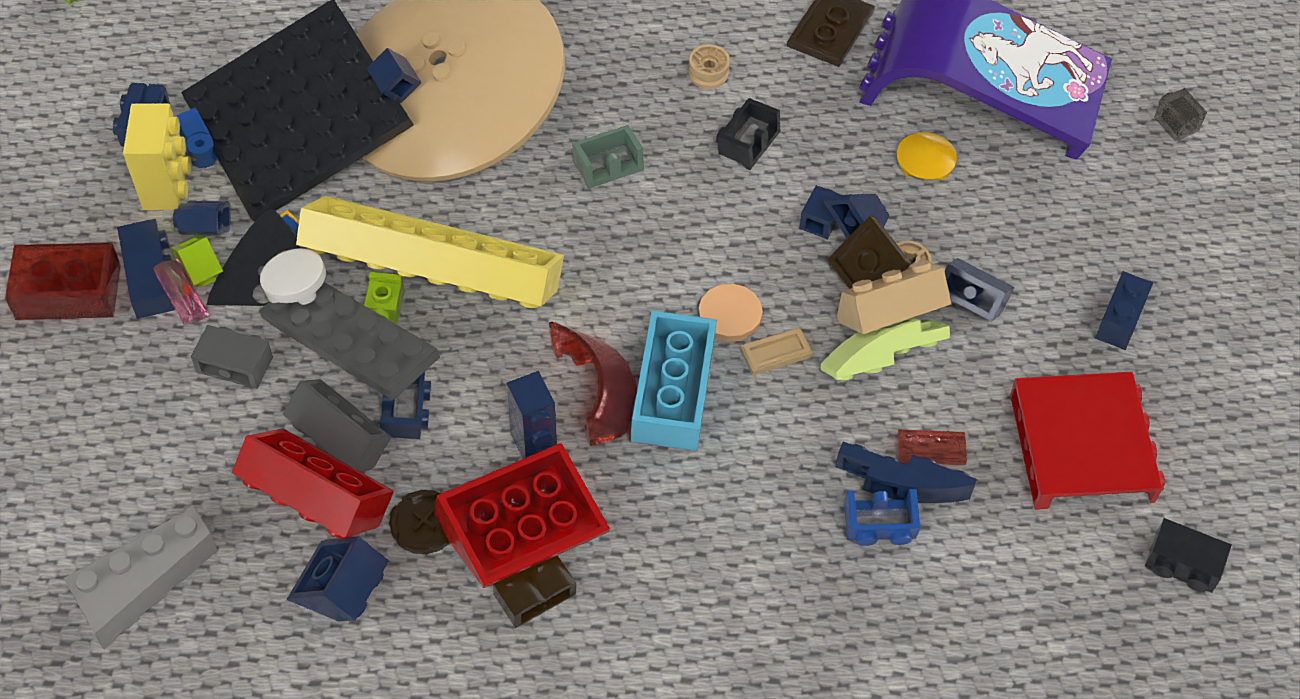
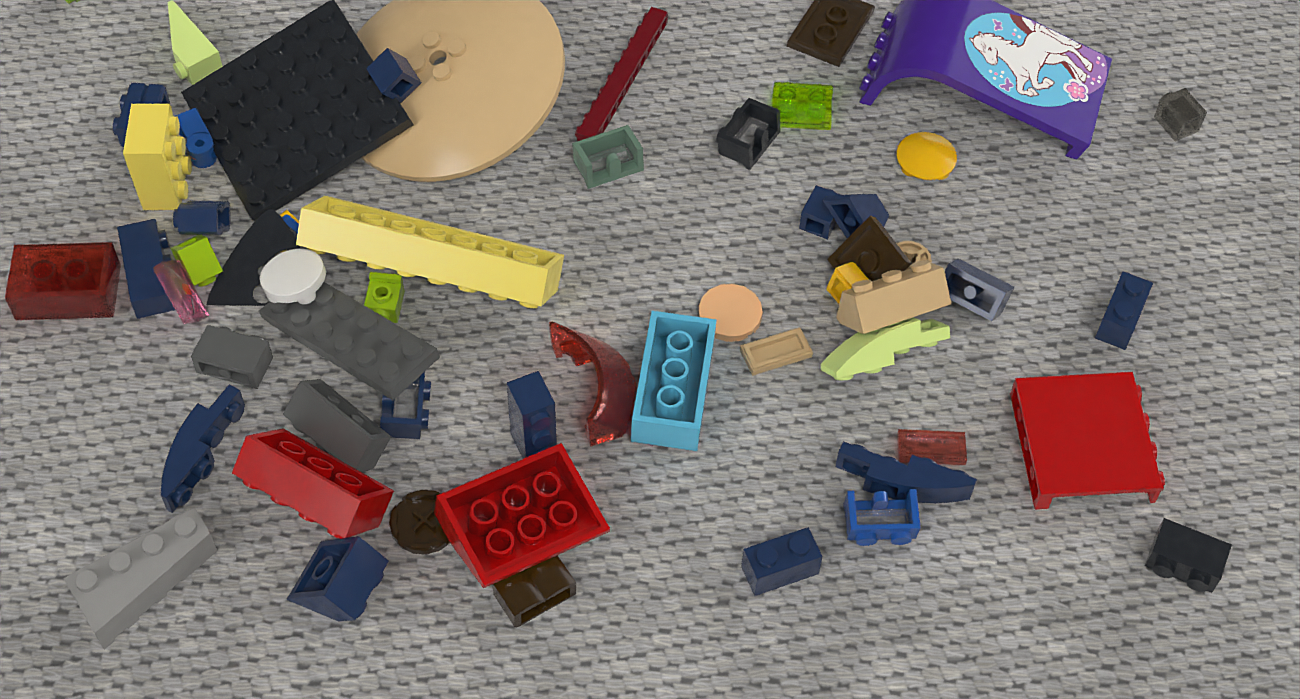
tan wheel [688,44,730,89] -> none
none -> dark blue slope [161,384,245,513]
none -> yellowish green slope [167,0,223,85]
none -> dark red piece [575,6,668,141]
none -> dark blue brick [741,527,823,596]
none -> clear neon green bracket [772,82,833,130]
none -> yellow slope [826,262,869,304]

